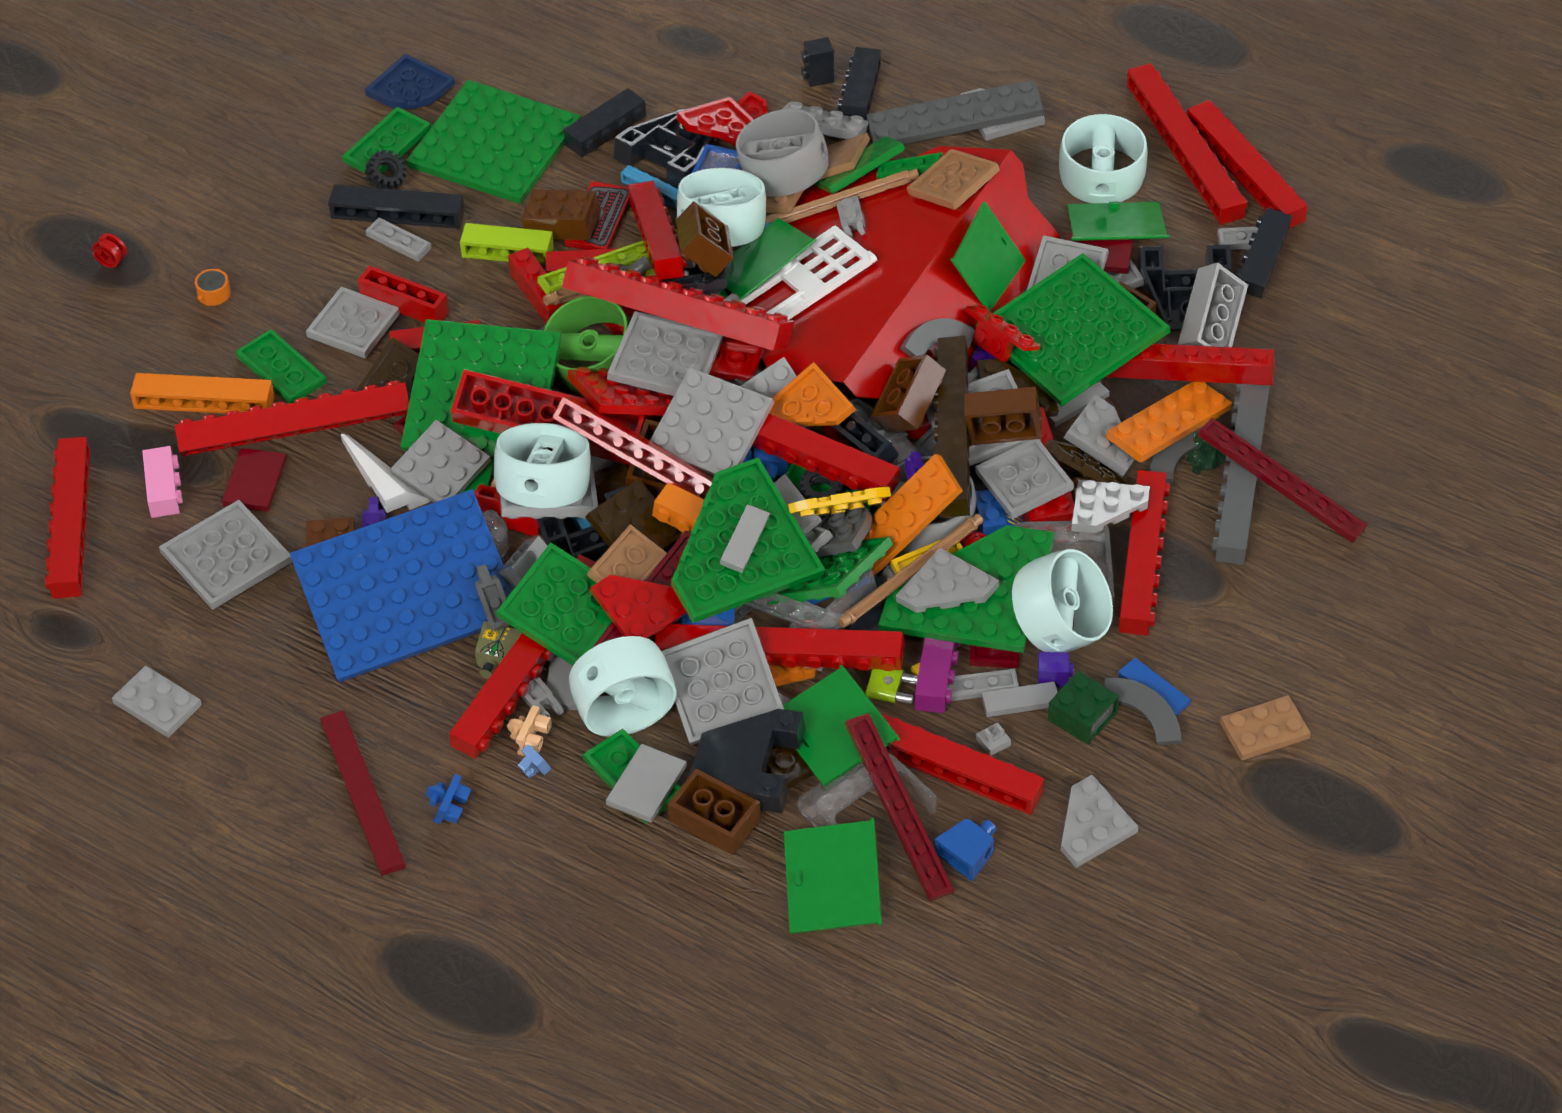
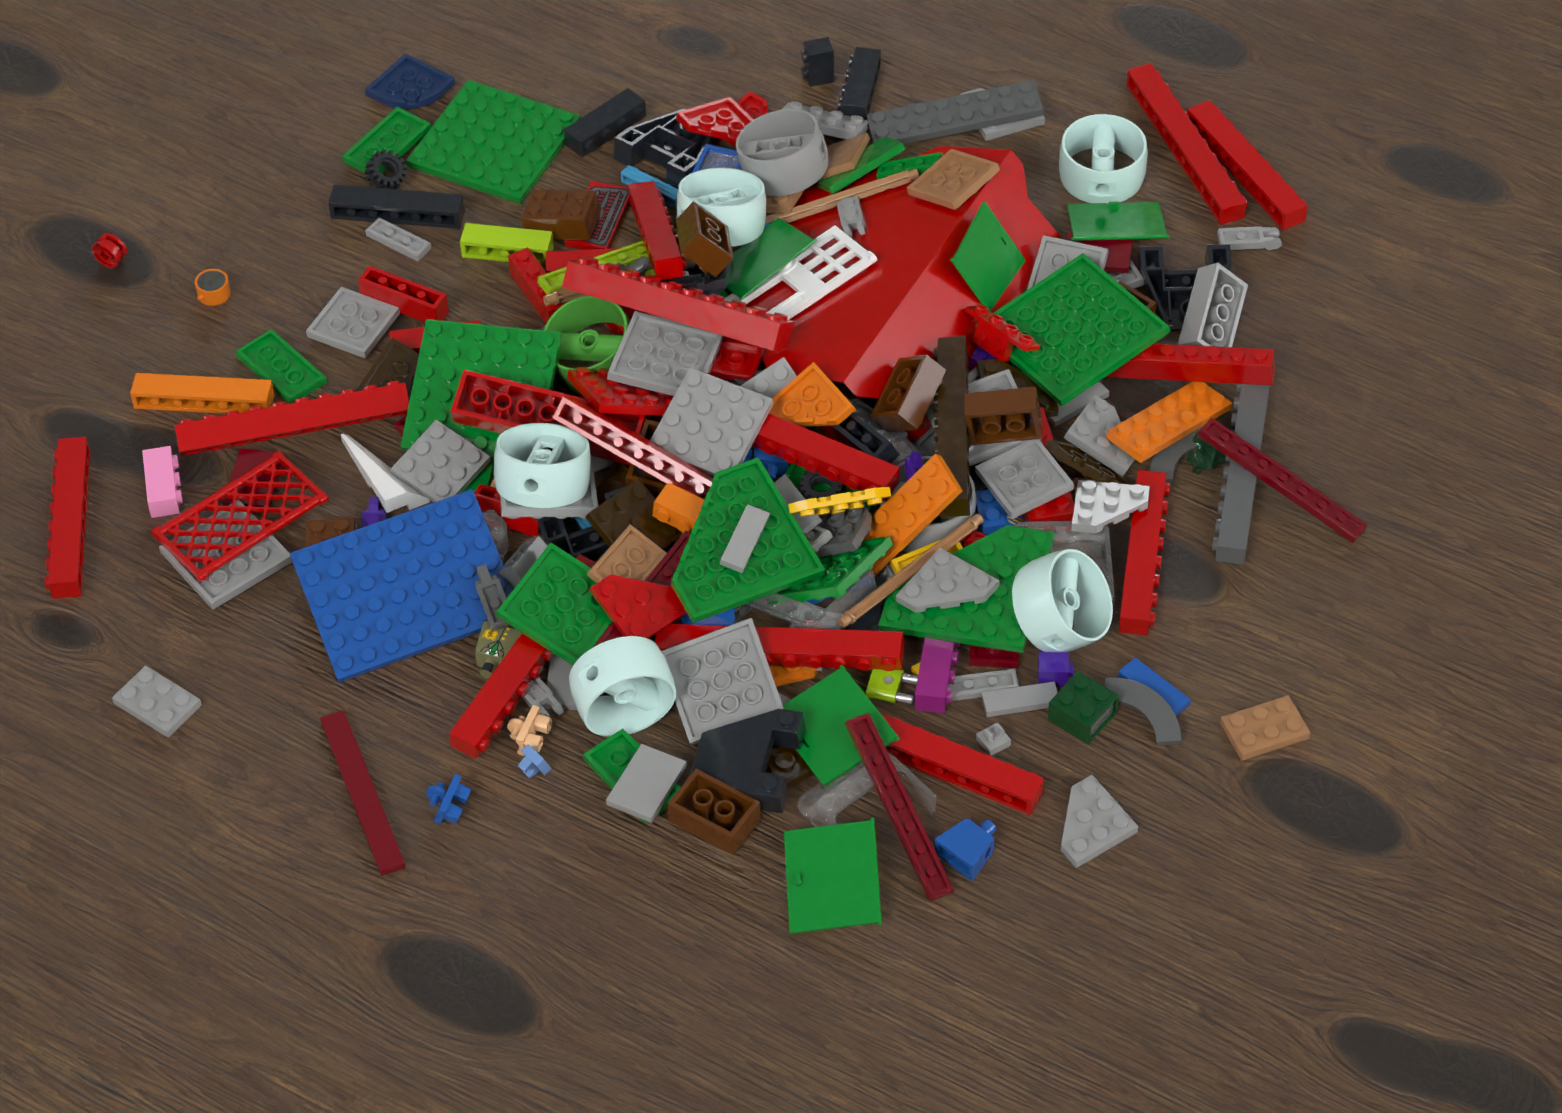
tile [900,318,975,357] -> none
black brick [1236,208,1292,298] -> none
none -> red door [150,450,329,582]

